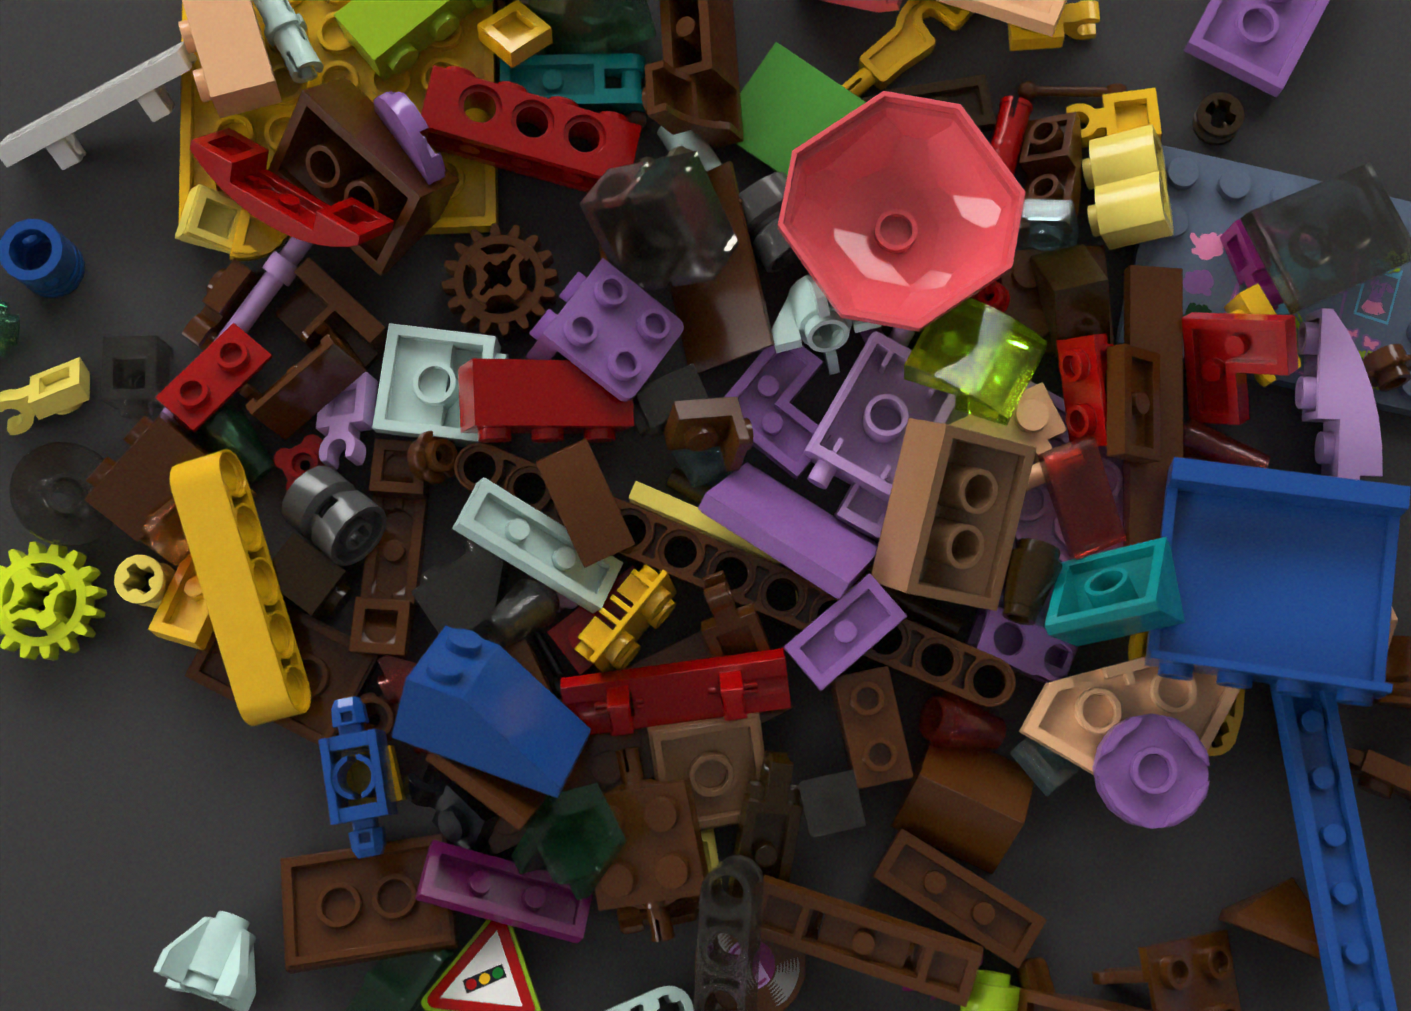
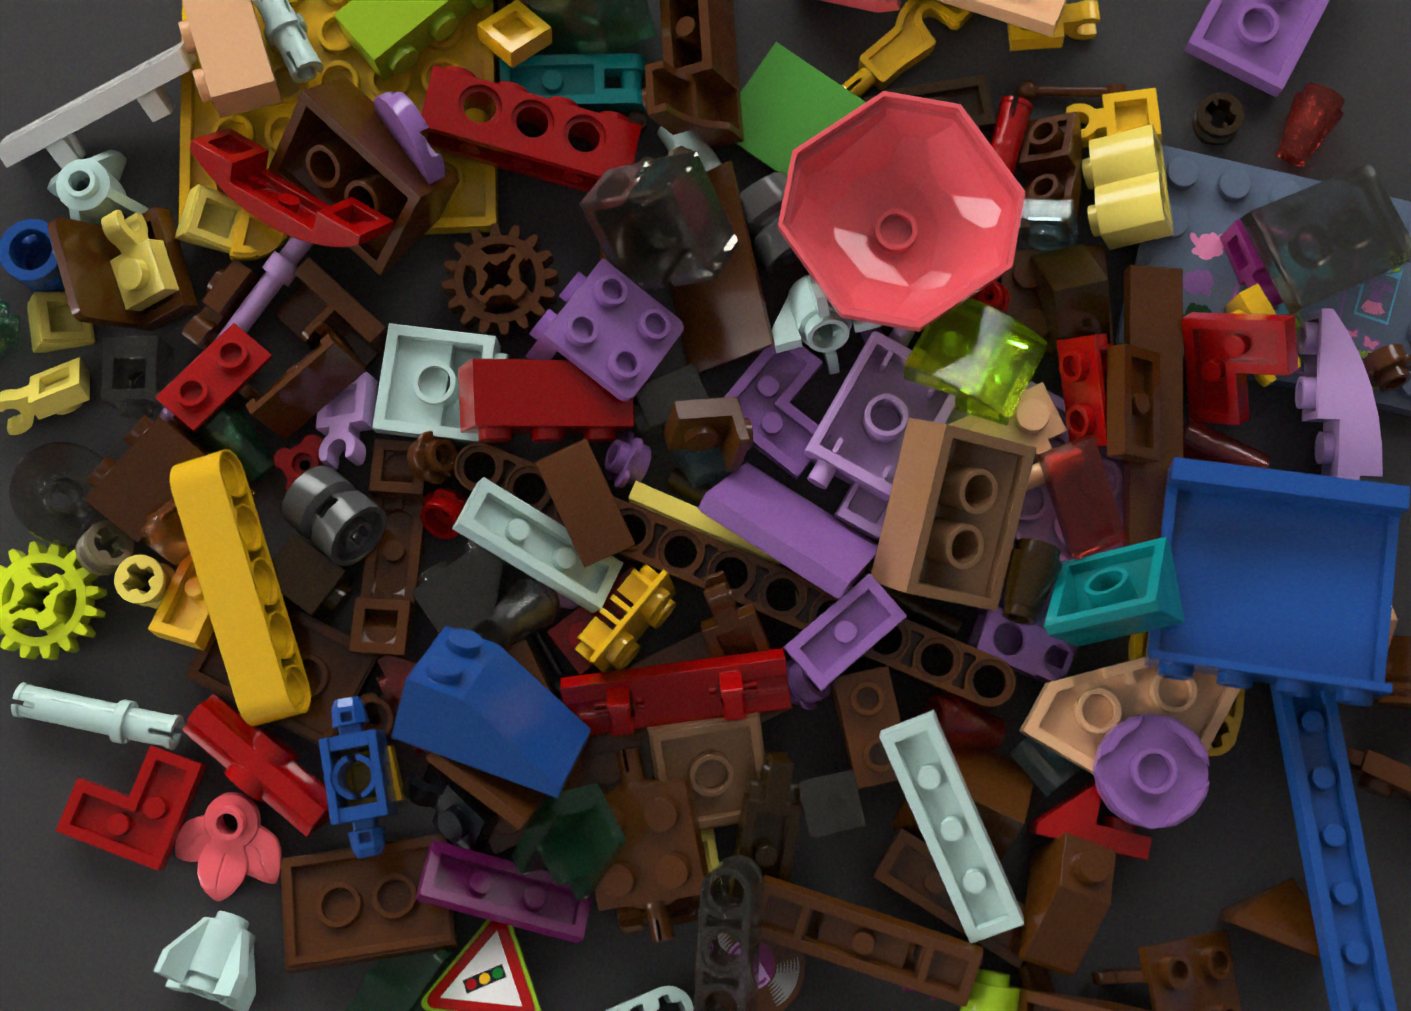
none -> light aqua pin [11,682,184,750]
none -> light yellow slope [27,292,95,353]
none -> light aqua brick [47,149,150,225]
none -> reddish brown bracket [48,206,198,331]
none -> red plate [55,745,207,871]
none -> dark tan bush [75,520,134,576]
none -> light yellow plate [101,209,179,311]
none -> coral plate [175,792,282,902]
none -> red piece [182,694,330,837]
none -> red plate [420,488,467,539]
none -> medium lavender plate [604,431,651,488]
none -> medium lavender plate [786,659,831,710]
none -> light aqua plate [879,710,1024,944]
none -> reddish brown slope [1019,832,1116,976]
none -> red slope [1026,780,1152,860]
none -> clear red cone [1276,83,1345,167]

